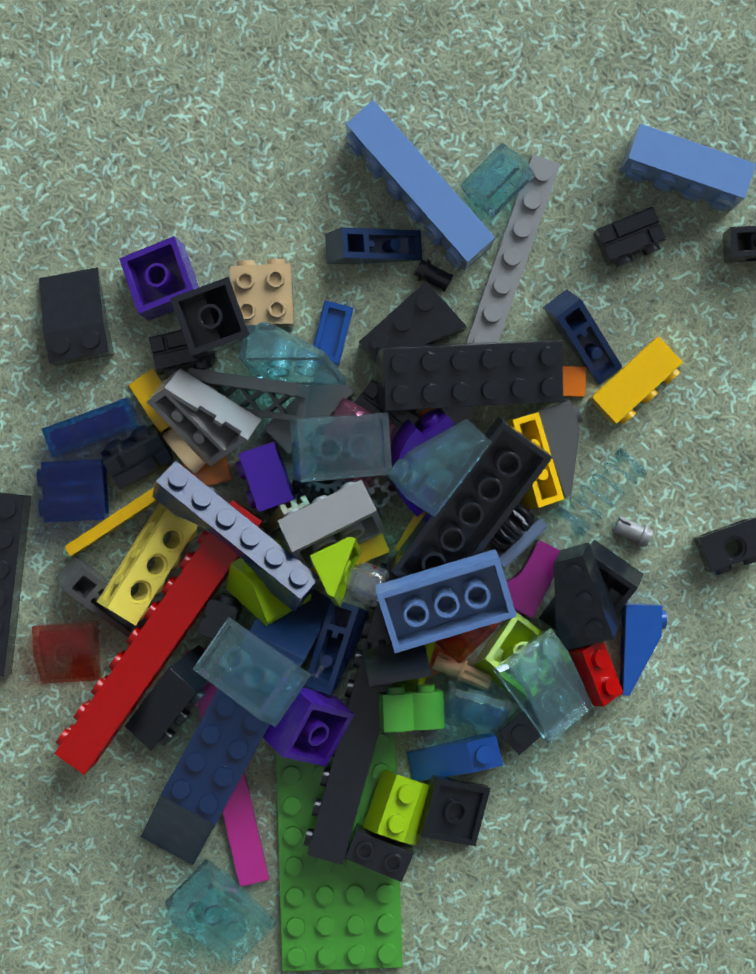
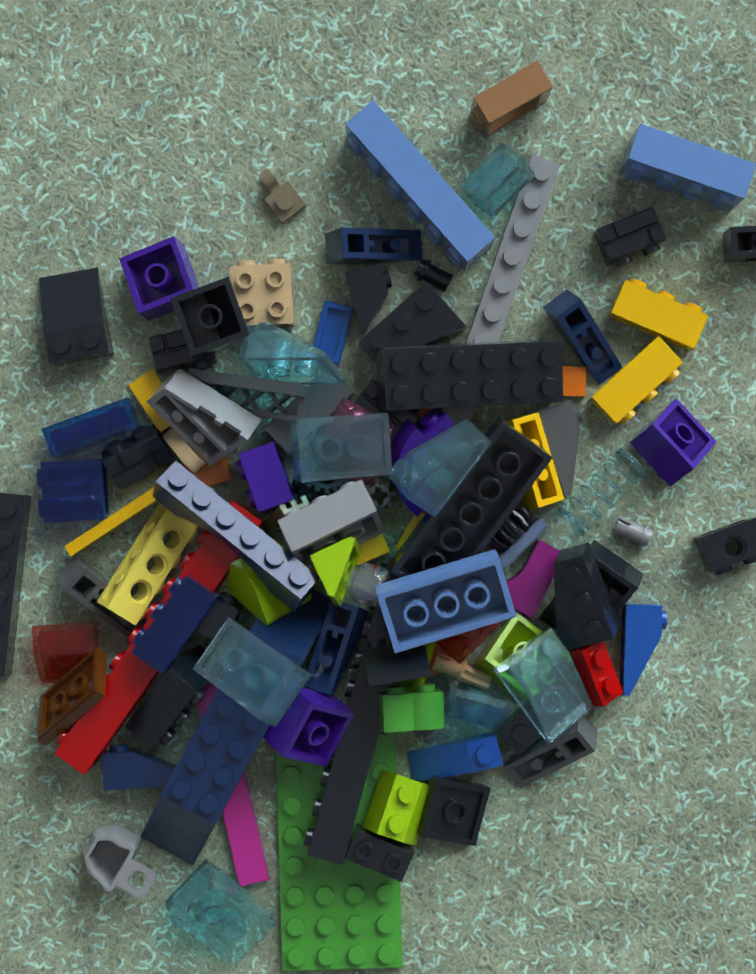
none -> reddish brown tile [37,647,106,746]
none -> light grey piece [82,824,156,899]
none -> dark blue slope [101,743,177,790]
none -> clear blue brick [131,574,220,674]
none -> dark tan plate [258,168,306,224]
none -> black slope [345,264,392,334]
none -> medium nougat window [469,60,553,137]
none -> dark grey slope [503,708,597,788]
none -> yellow brick [608,278,709,351]
none -> dark purple slope [630,398,716,487]

